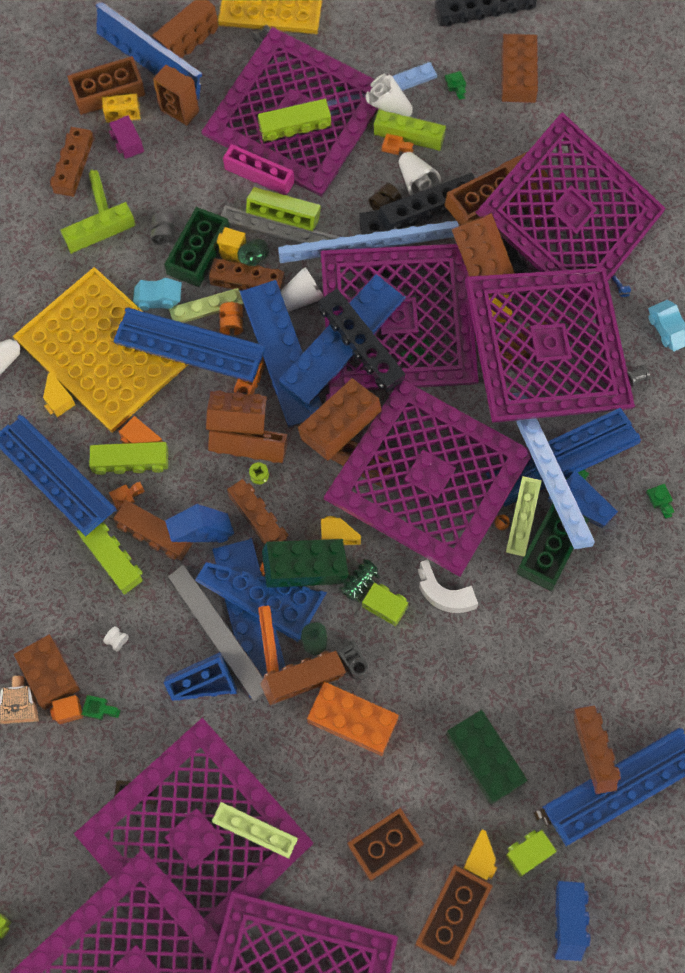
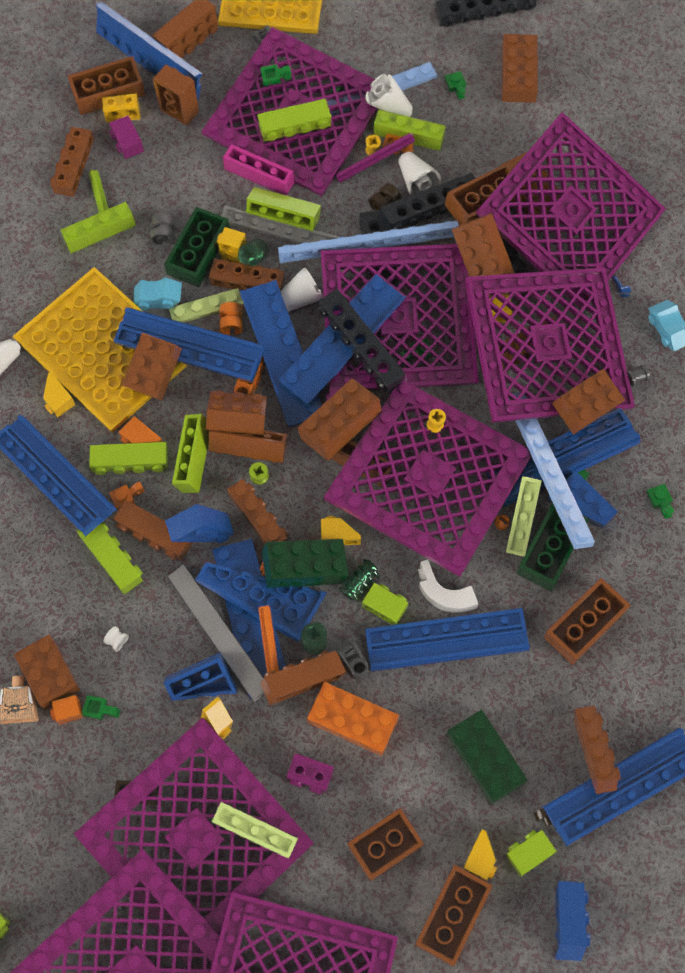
none -> dark orange brick [122,332,182,401]
none -> lime brick [172,414,209,493]
none -> yellow slope [201,697,233,739]
none -> green plate [260,64,292,86]
none -> magenta brick [287,753,334,795]
none -> magenta axle [336,133,415,183]
none -> yellow bush [365,135,381,156]
none -> blue plate [365,608,530,672]
none -> yellow bush [427,409,446,433]
none -> dark orange brick [543,578,631,666]
none -> dark orange brick [552,369,625,435]

